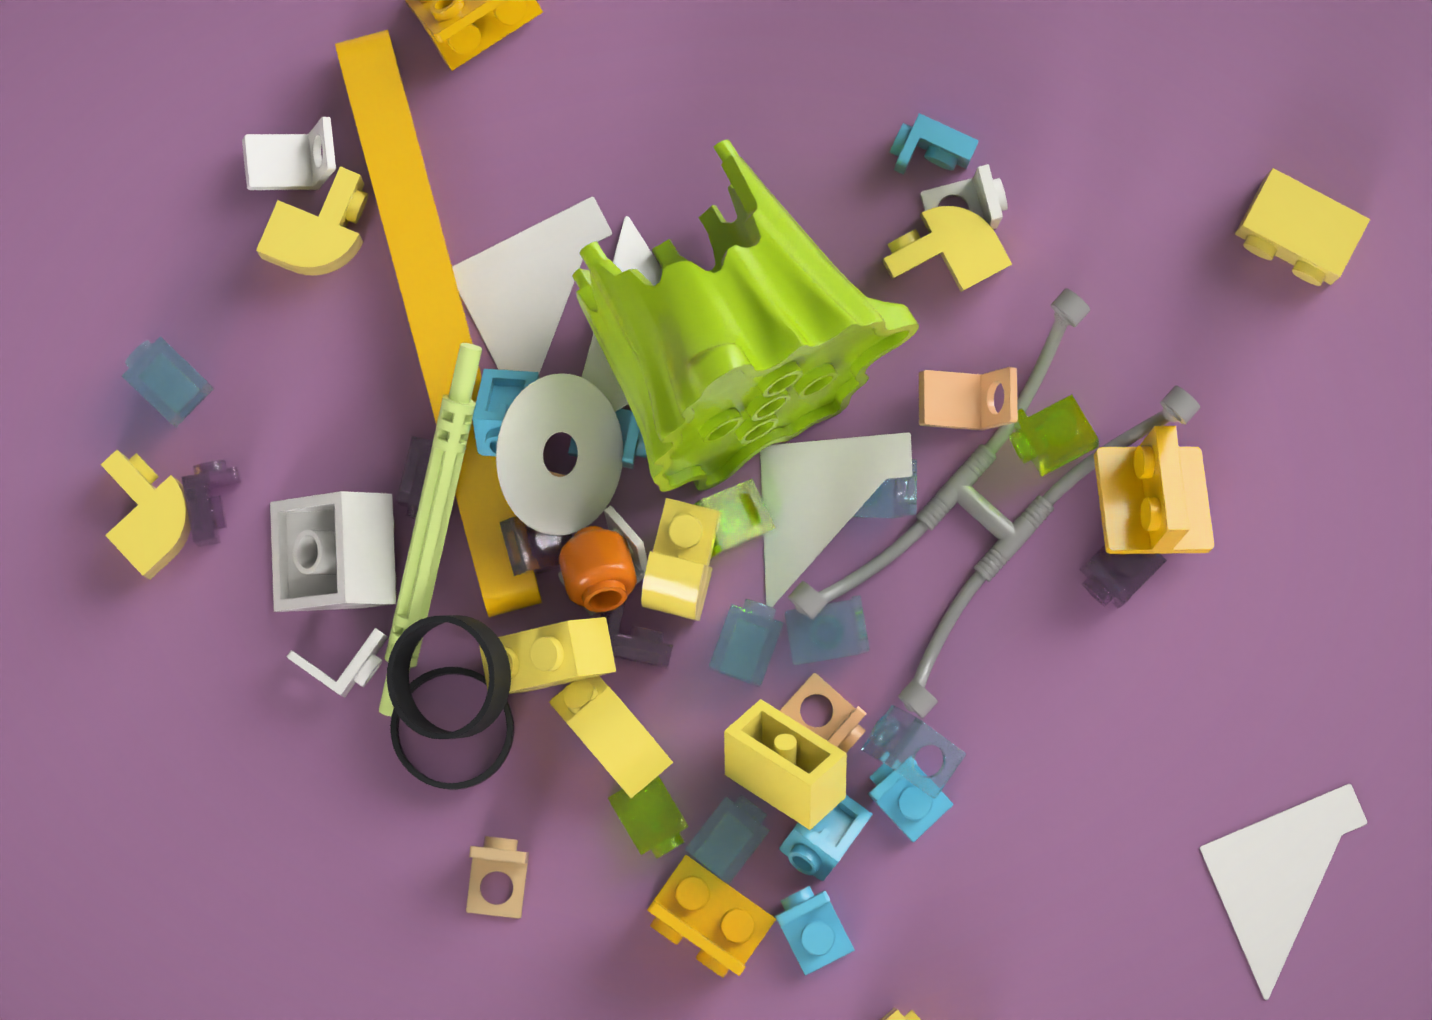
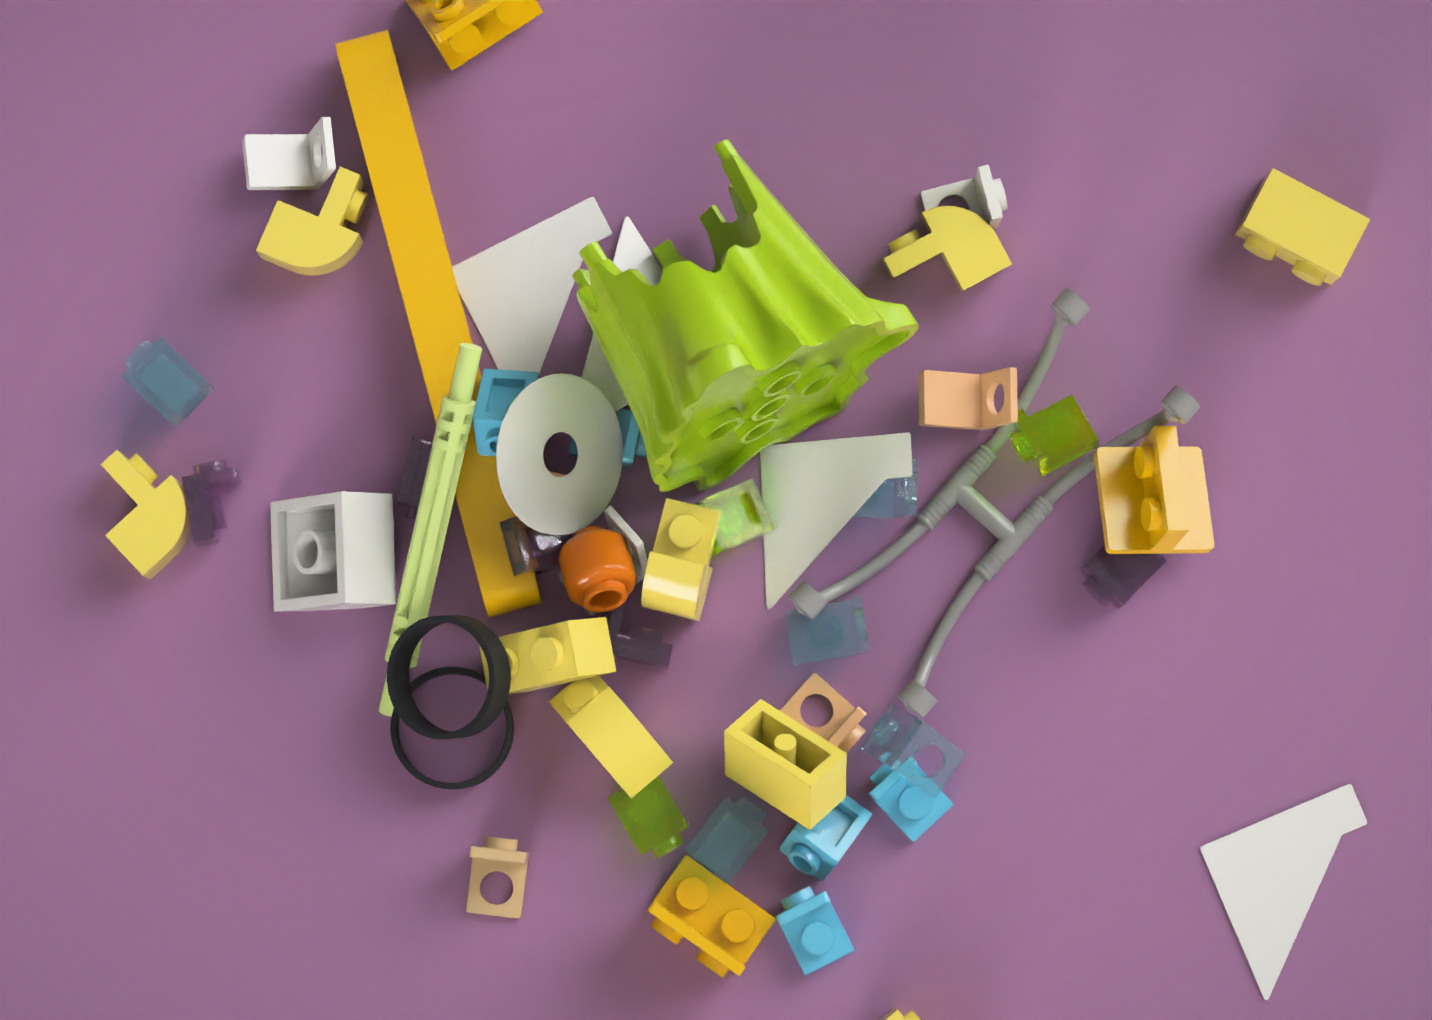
white bracket [286,628,388,698] -> none
clear light blue brick [708,599,784,688] -> none
medium azure bracket [889,113,979,175] -> none

